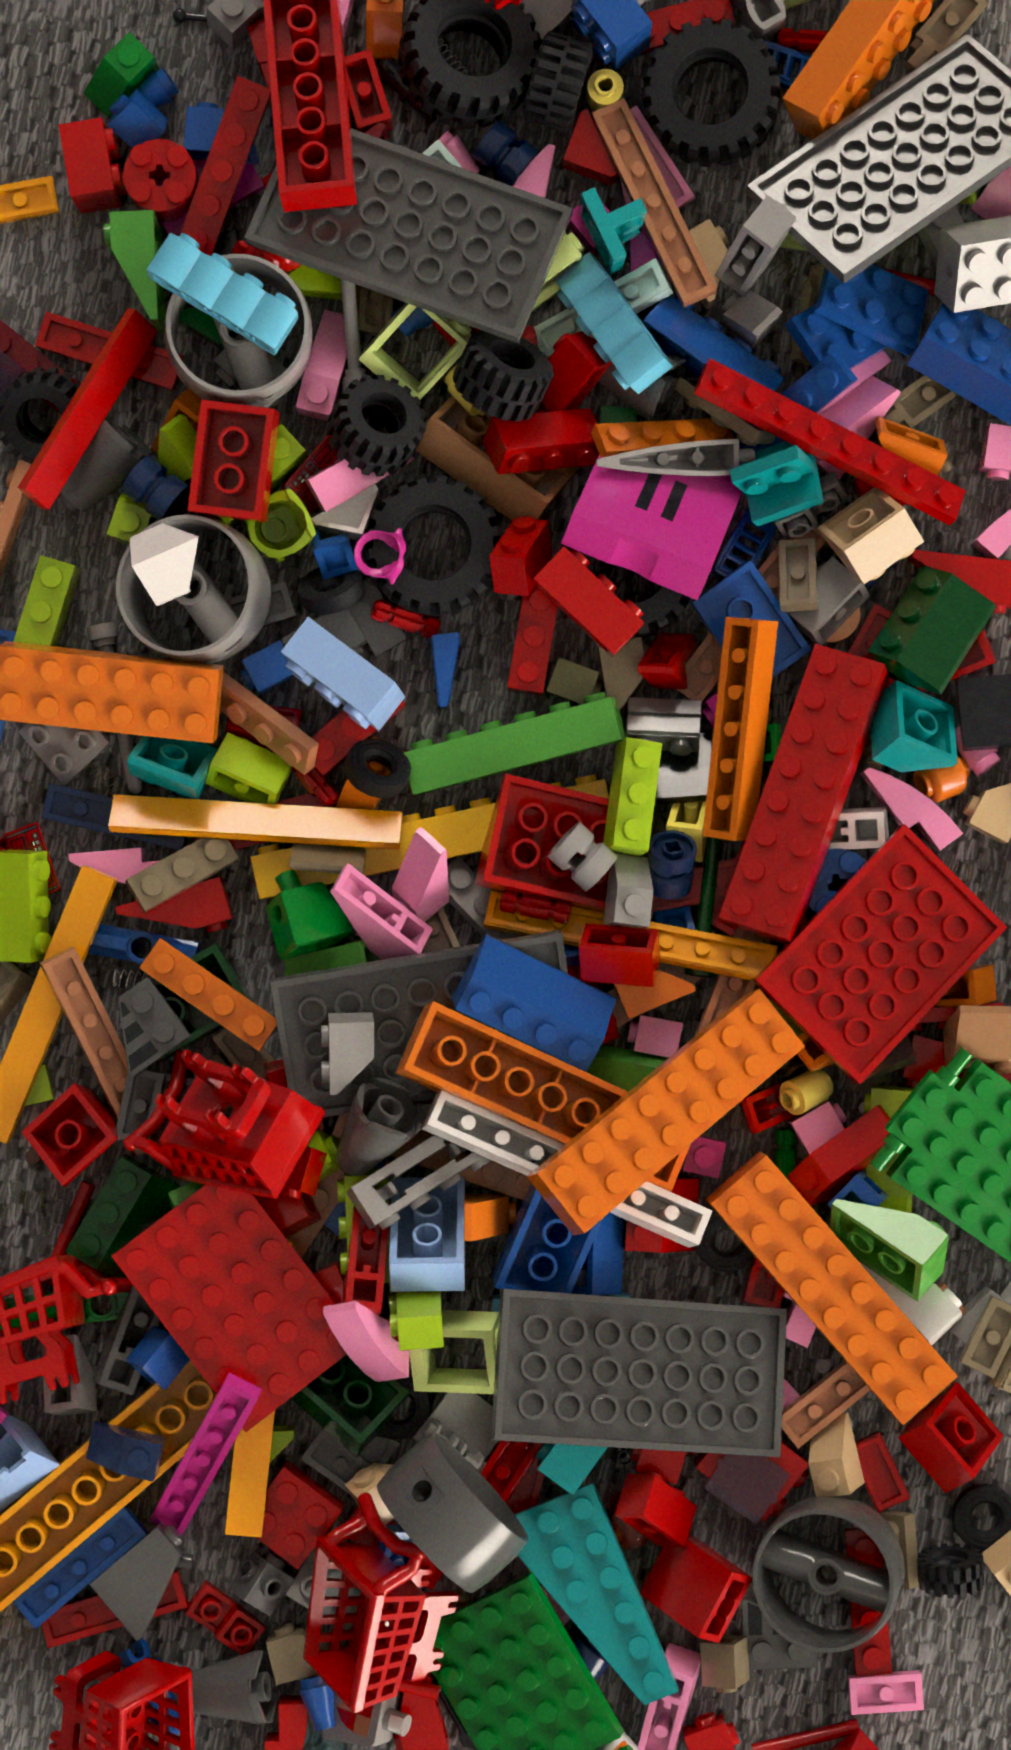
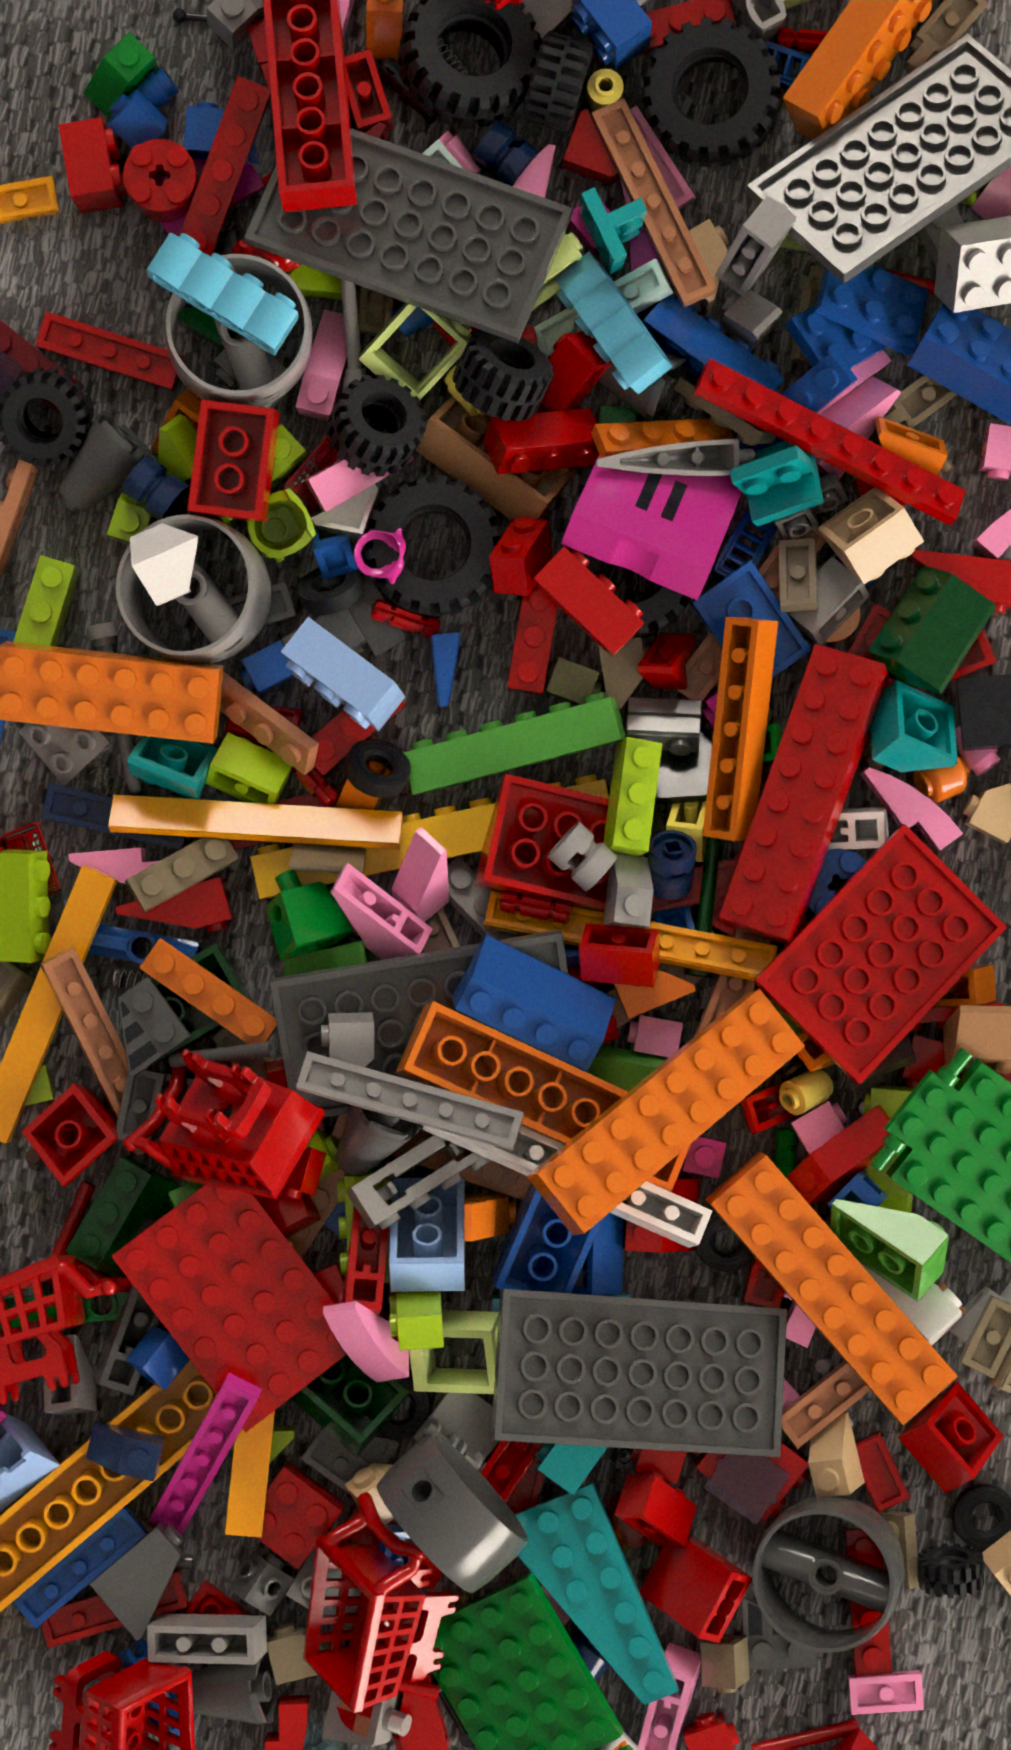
red tile [17,308,158,510] -> none
bright green slope [104,210,165,334] -> none
blue cone [298,1675,336,1731] -> none
none -> light grey brick [147,1613,267,1665]
none -> dark grey piece [169,1041,275,1068]
none -> light grey plate [296,1051,524,1151]

